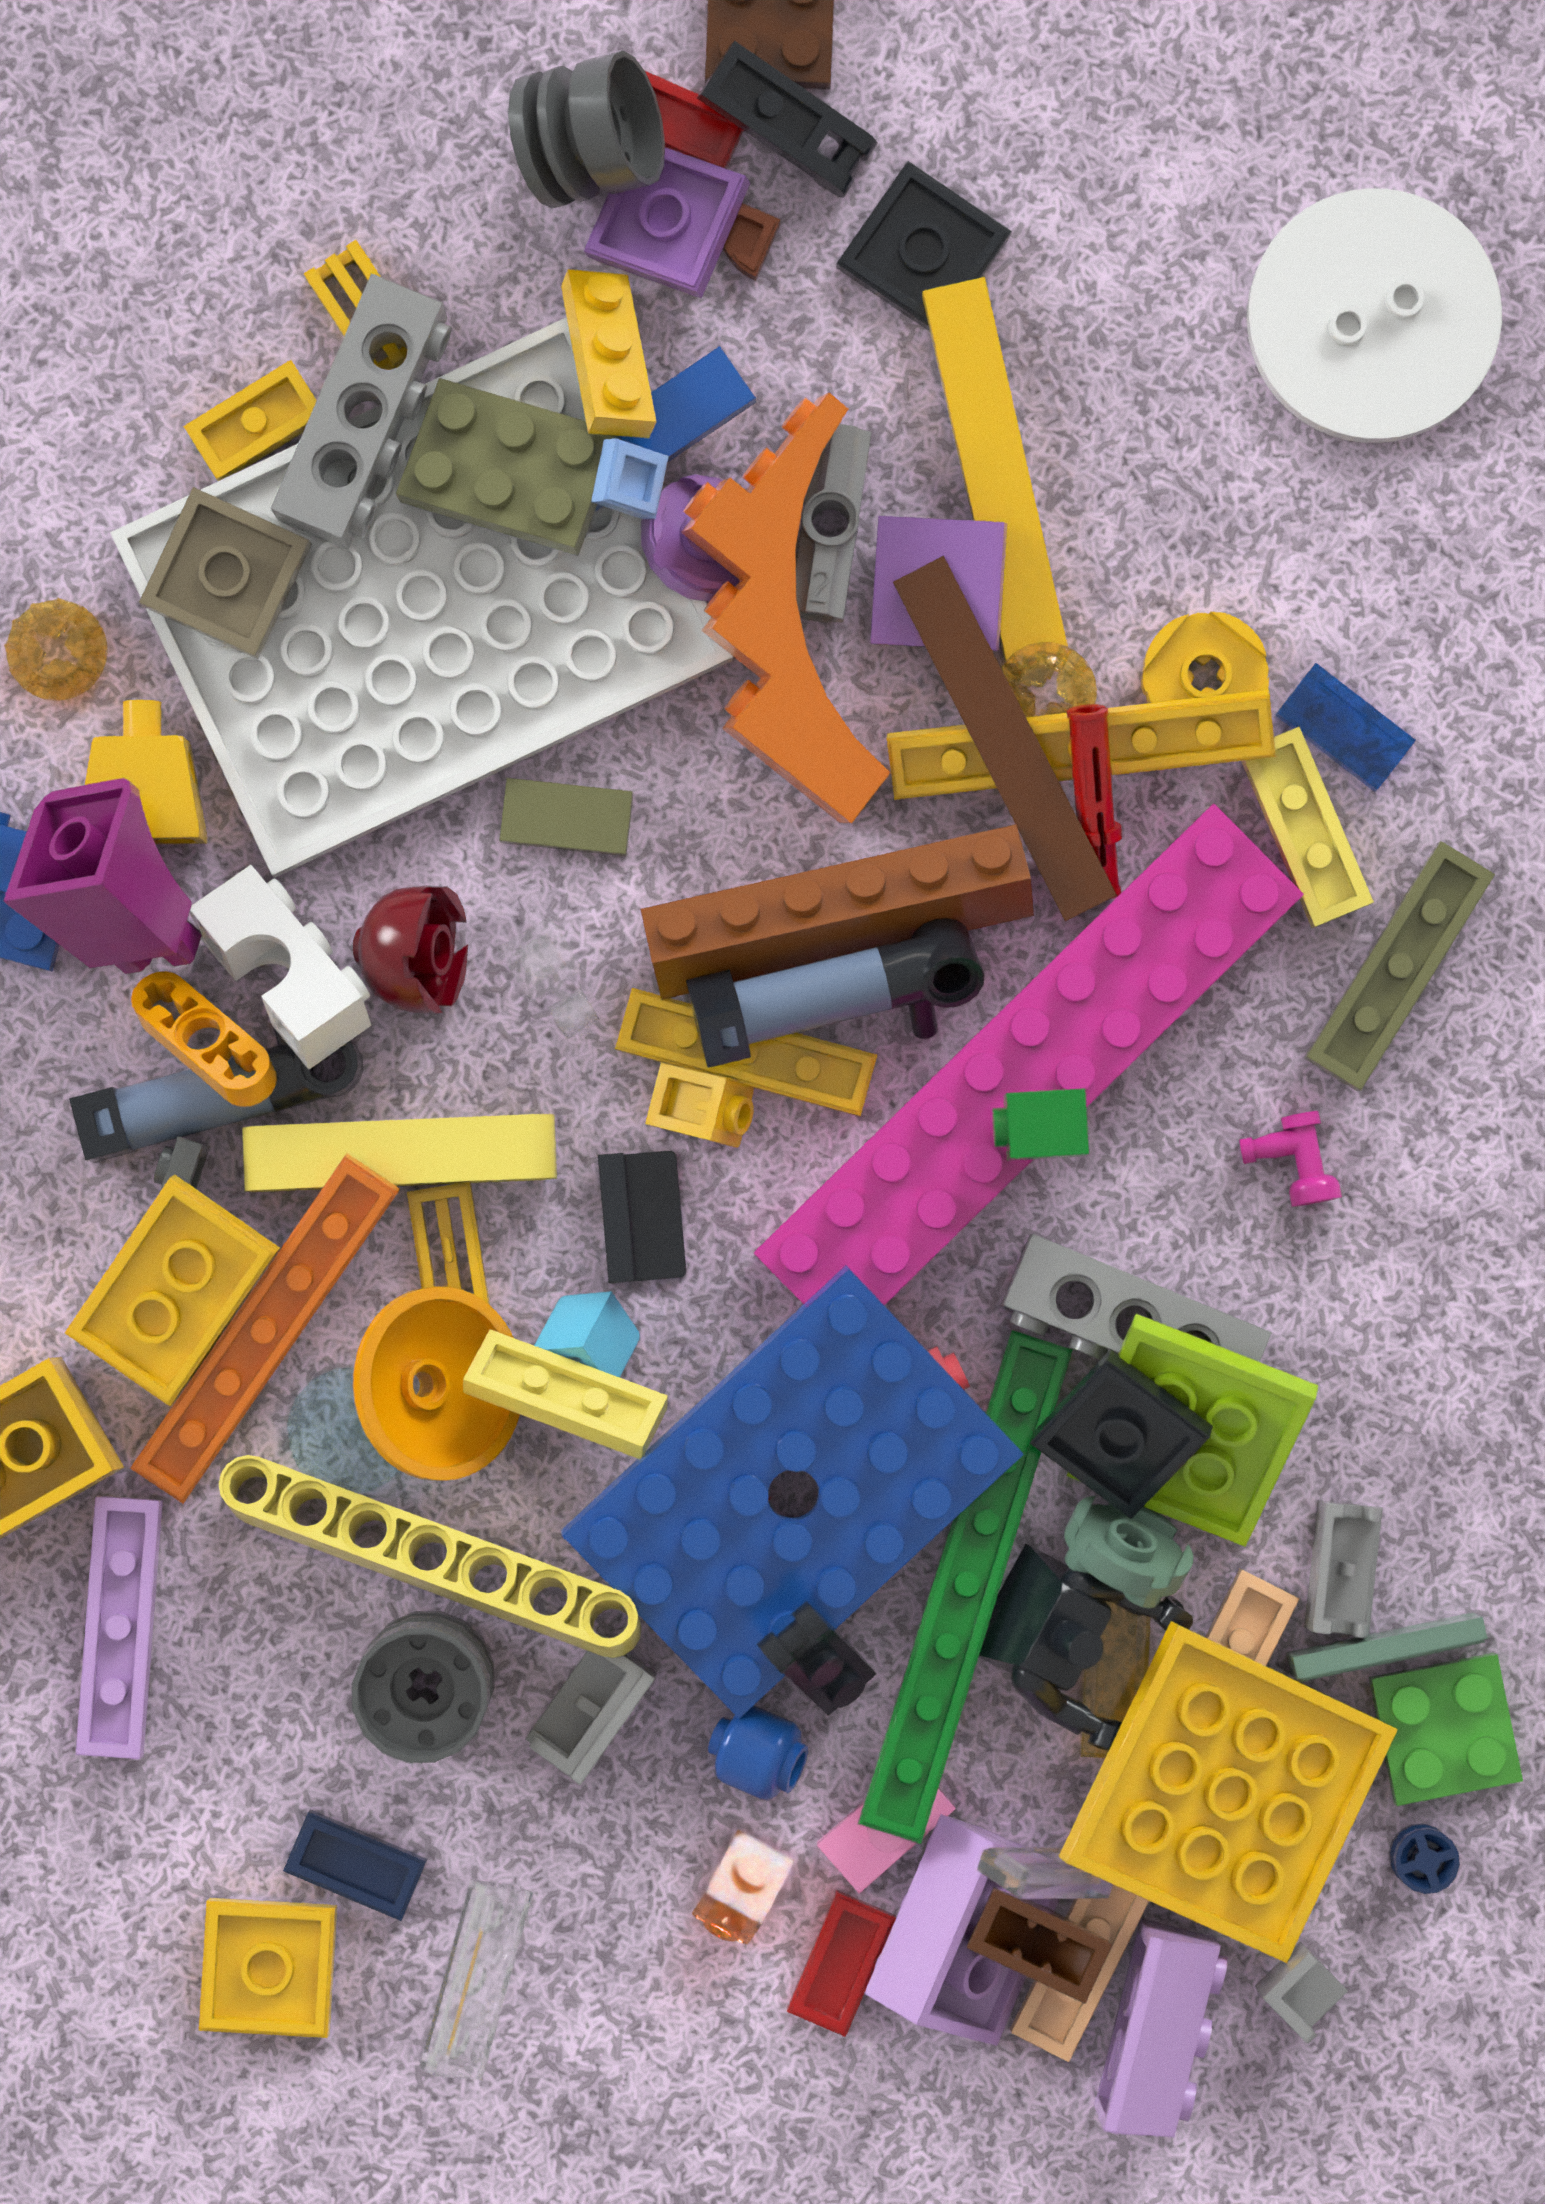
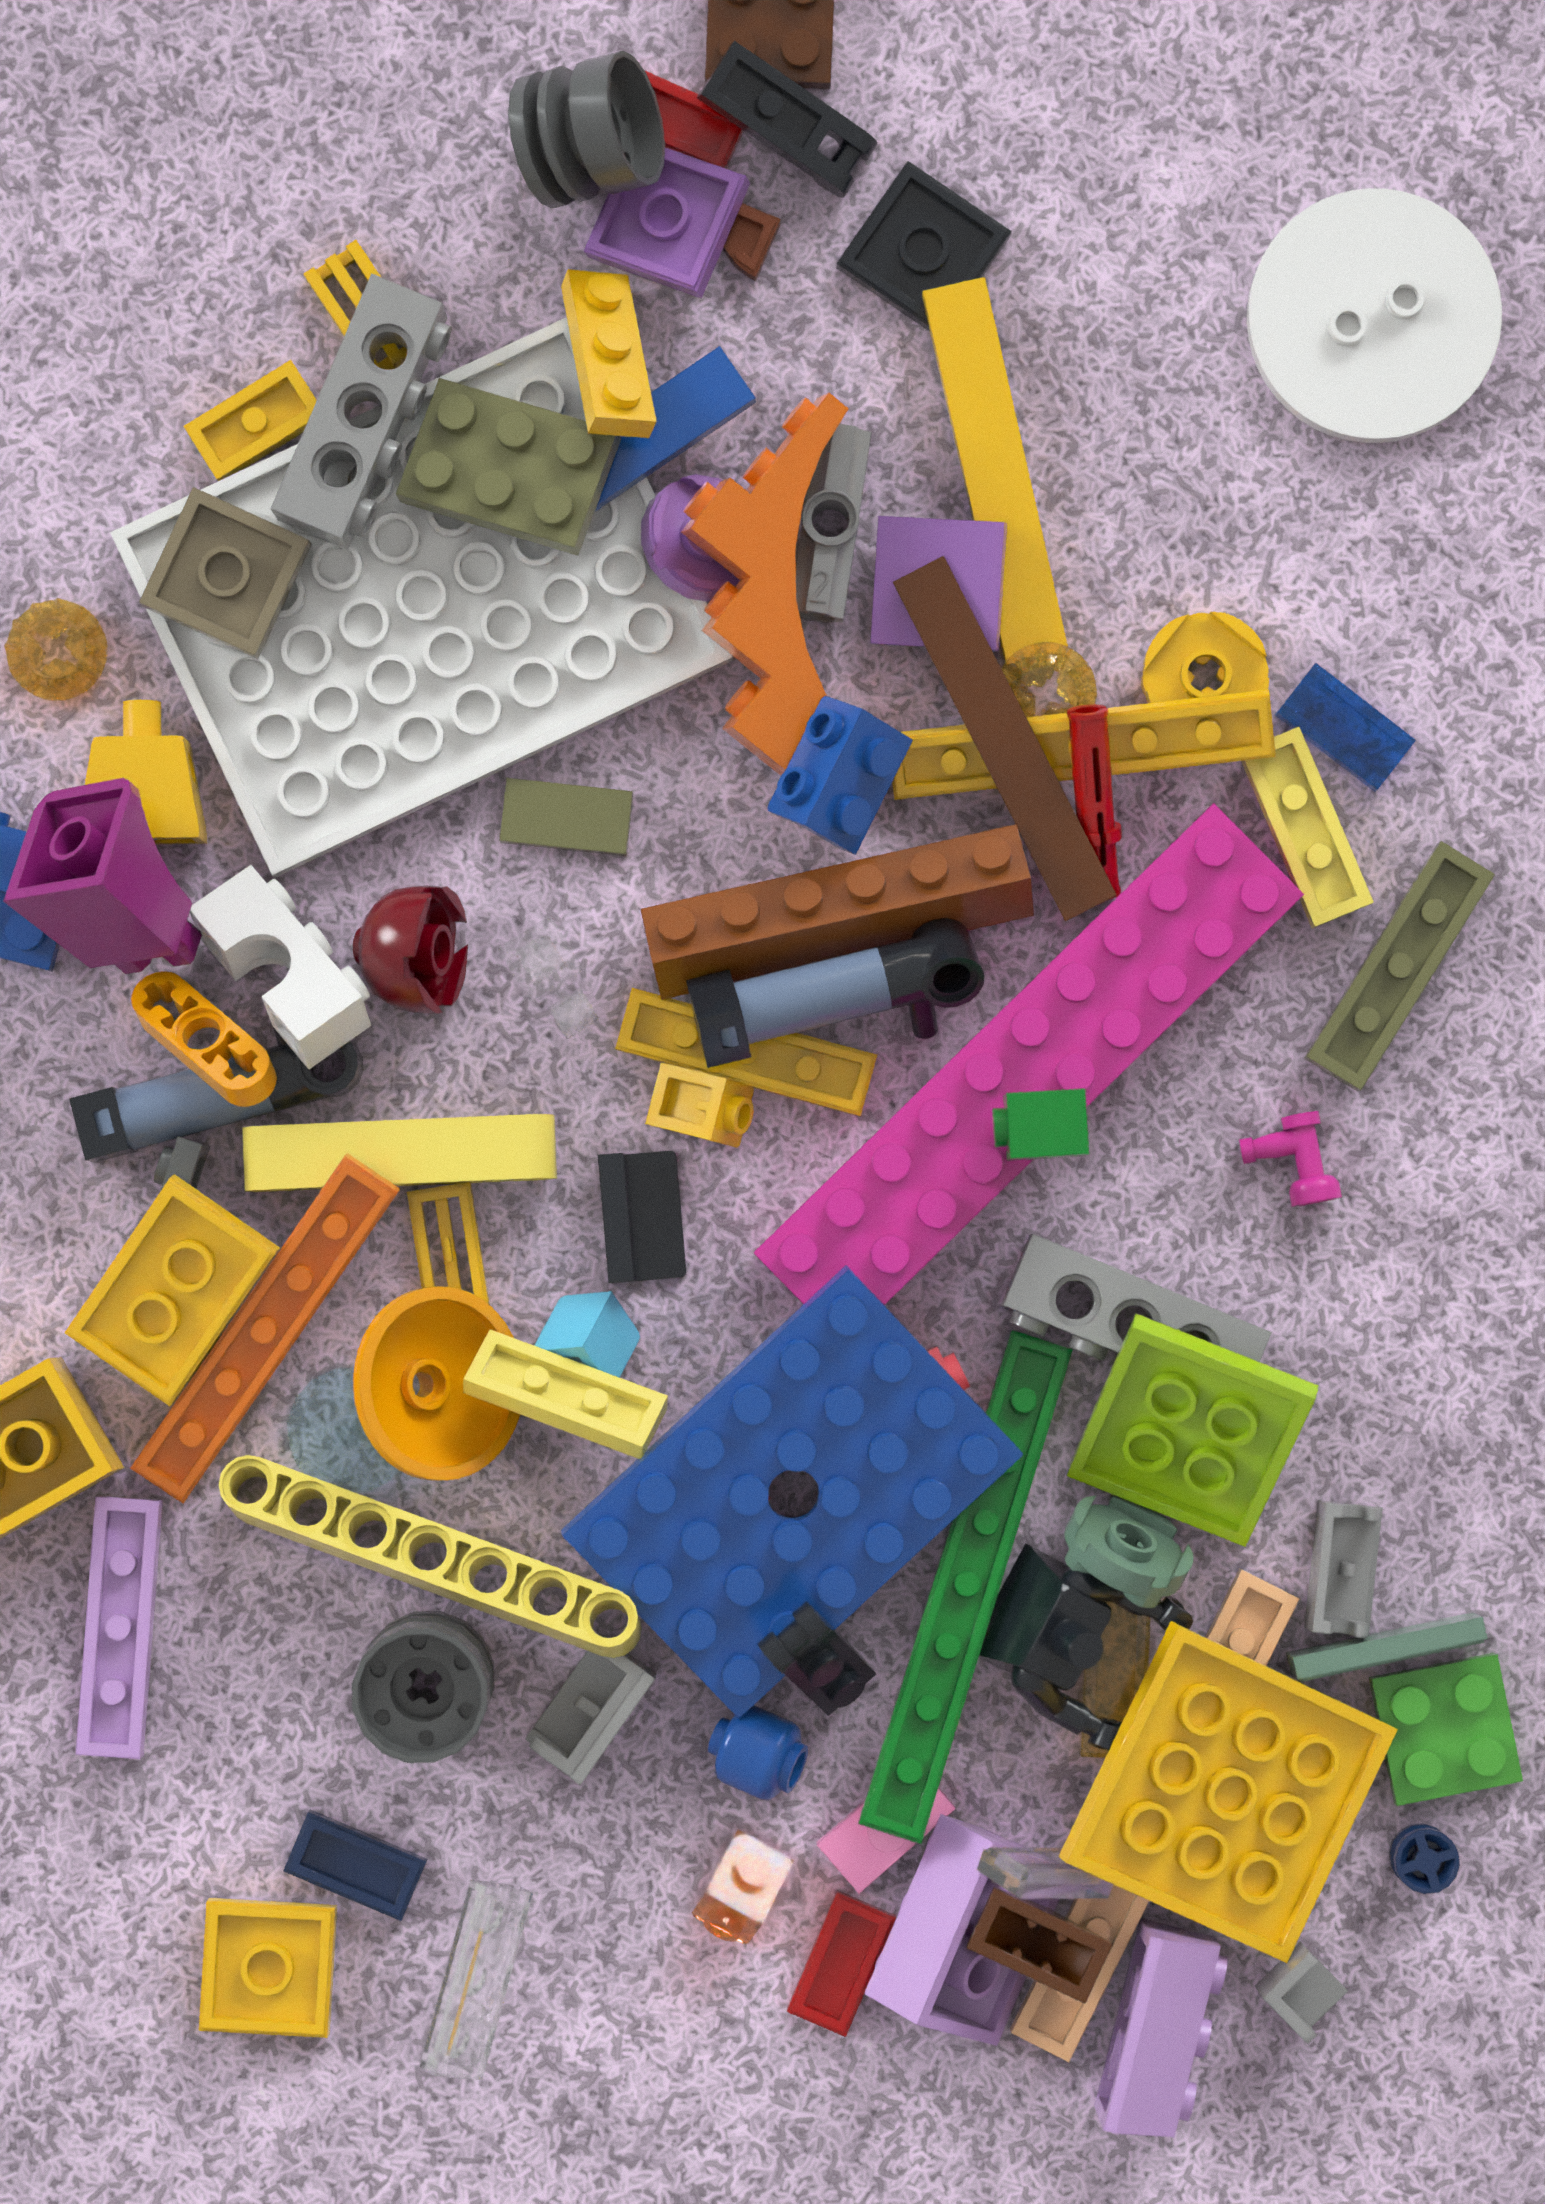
light blue tile [591,438,669,519] -> none
black tile [1030,1349,1213,1519] -> none
none -> blue bracket [768,696,913,855]

